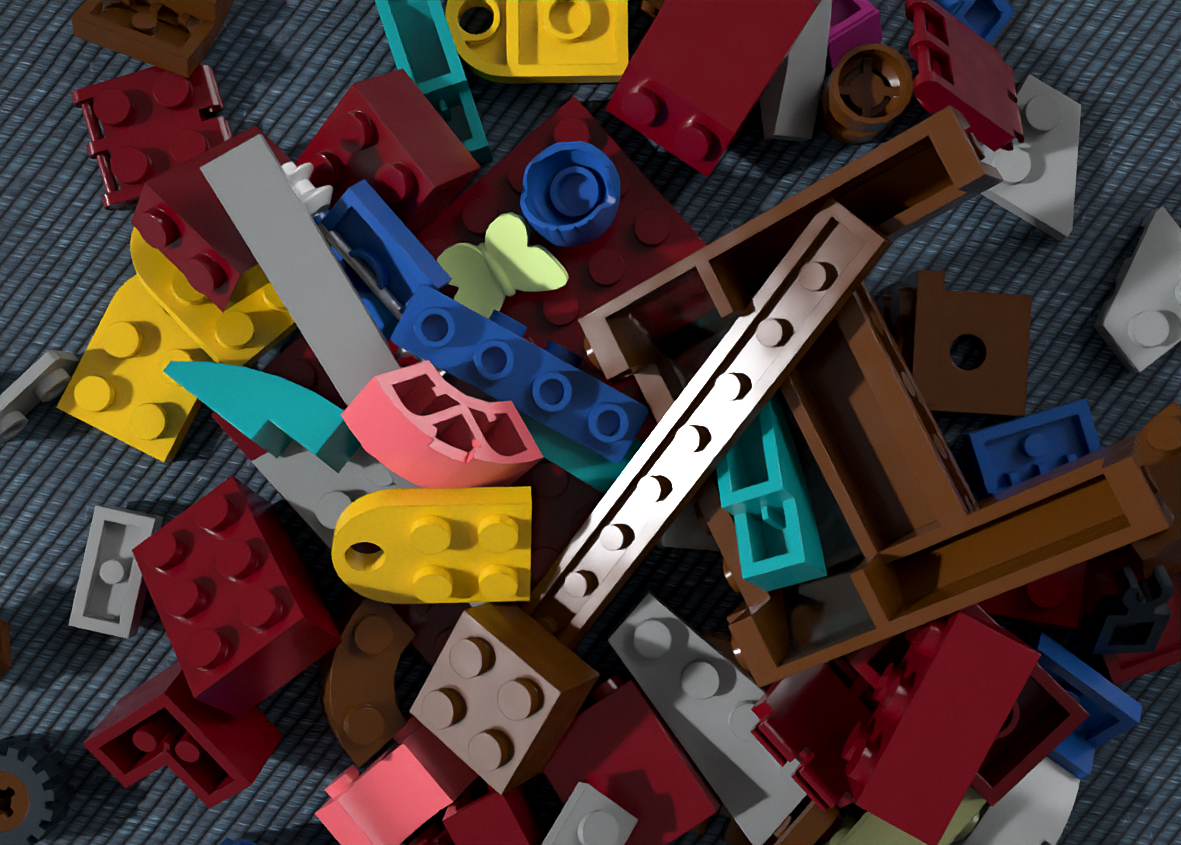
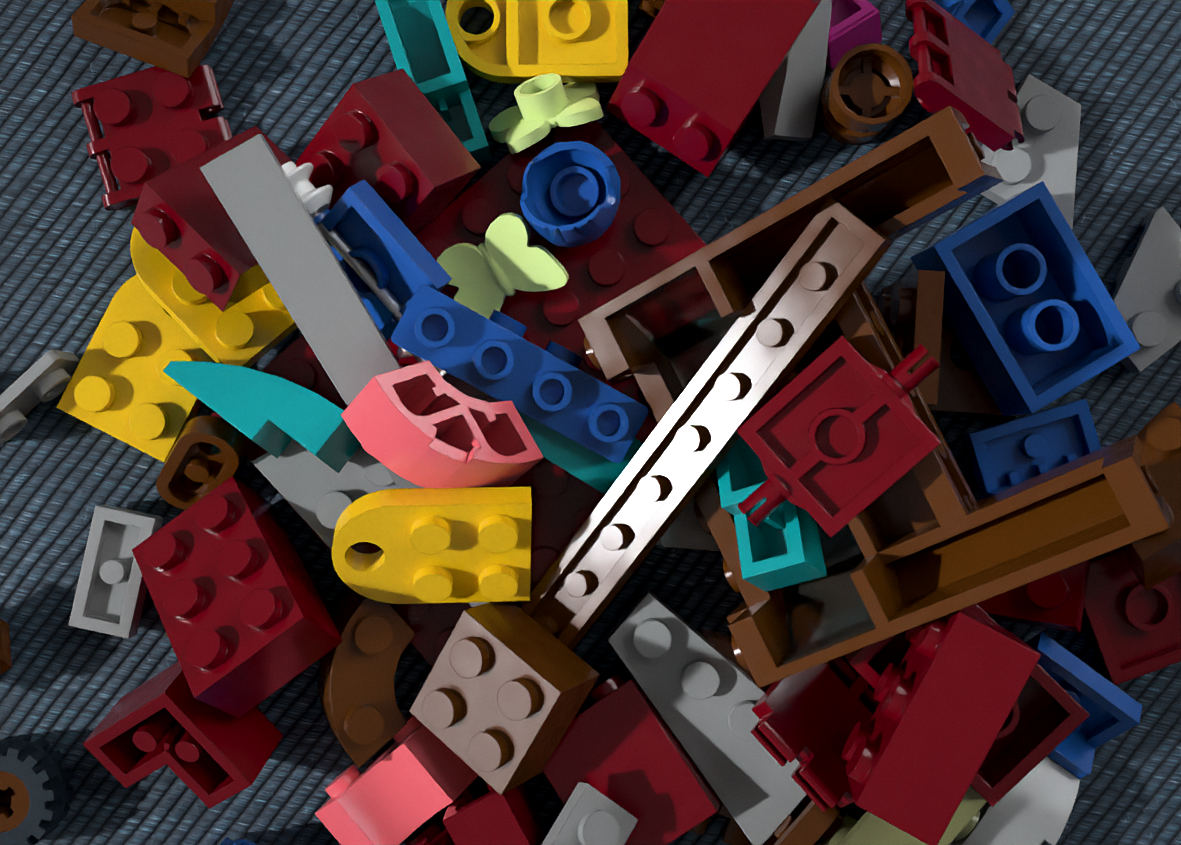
black plate [1084,565,1174,655] -> none
none -> reddish brown plate [156,416,246,510]
none -> yellowish green animal [488,73,604,154]
none -> dark red plate [736,335,942,537]
none -> blue brick [910,181,1141,416]

